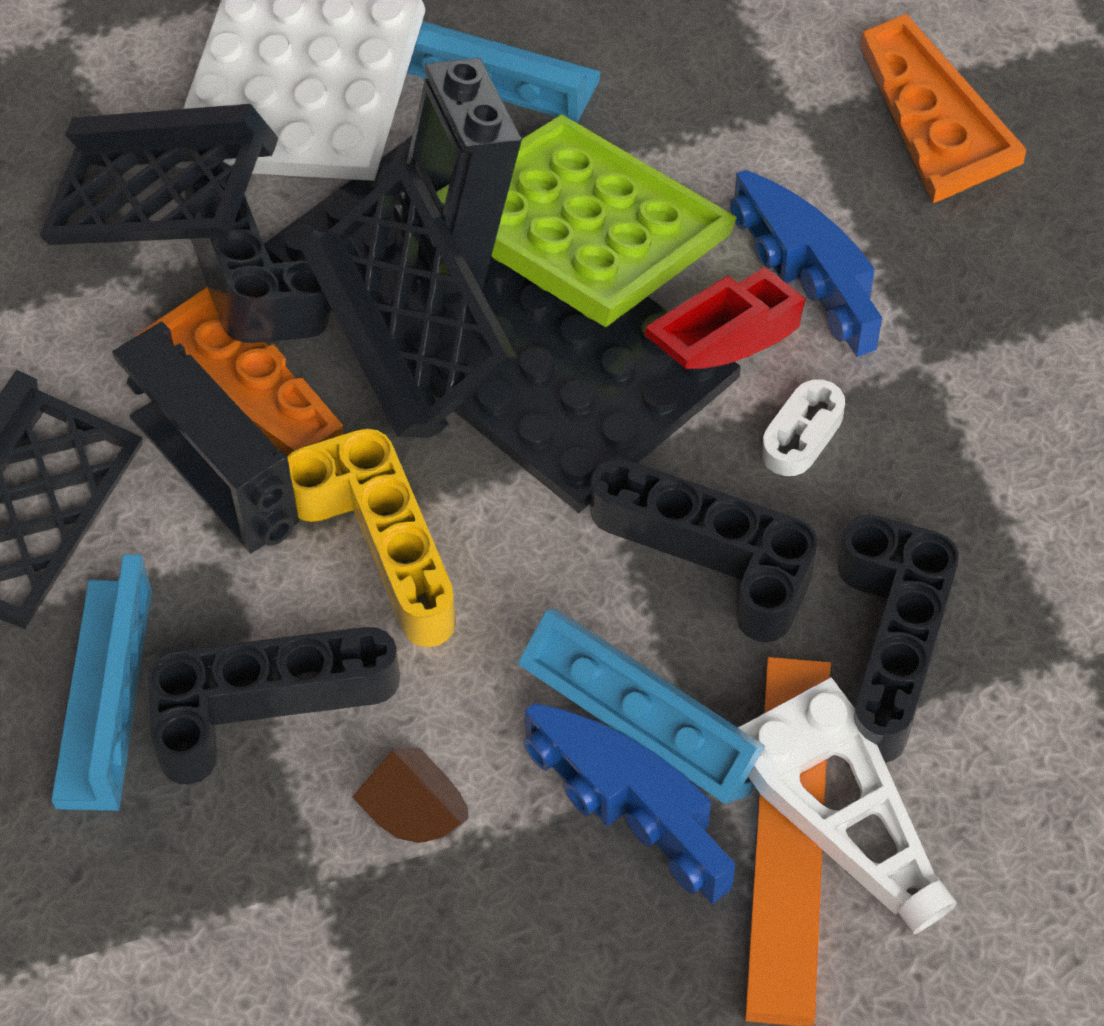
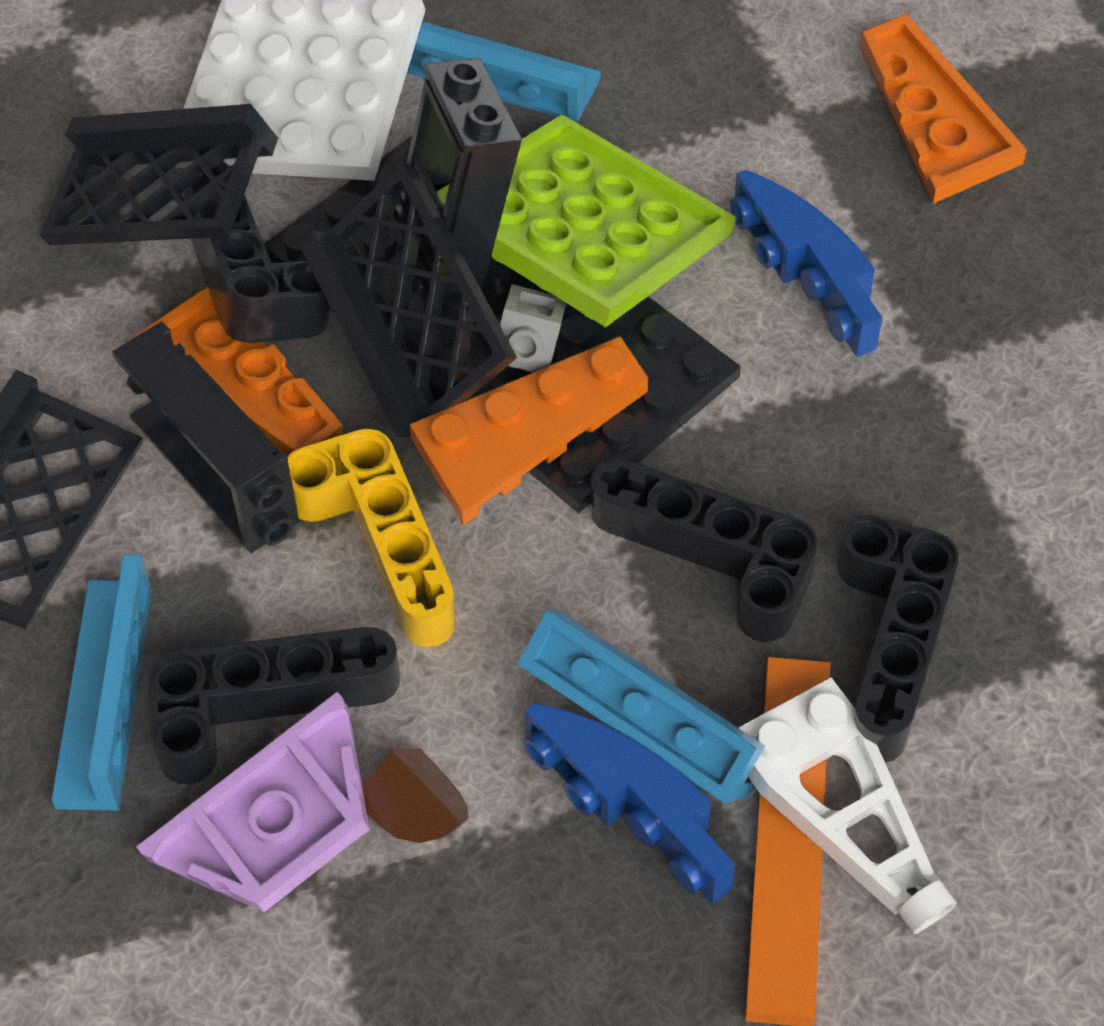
red slope [644,267,806,369] -> none
white beam [762,379,845,476] -> none
none -> lavender wing [136,692,370,912]
none -> orange wing [410,337,648,526]
none -> light grey bracket [500,284,566,373]

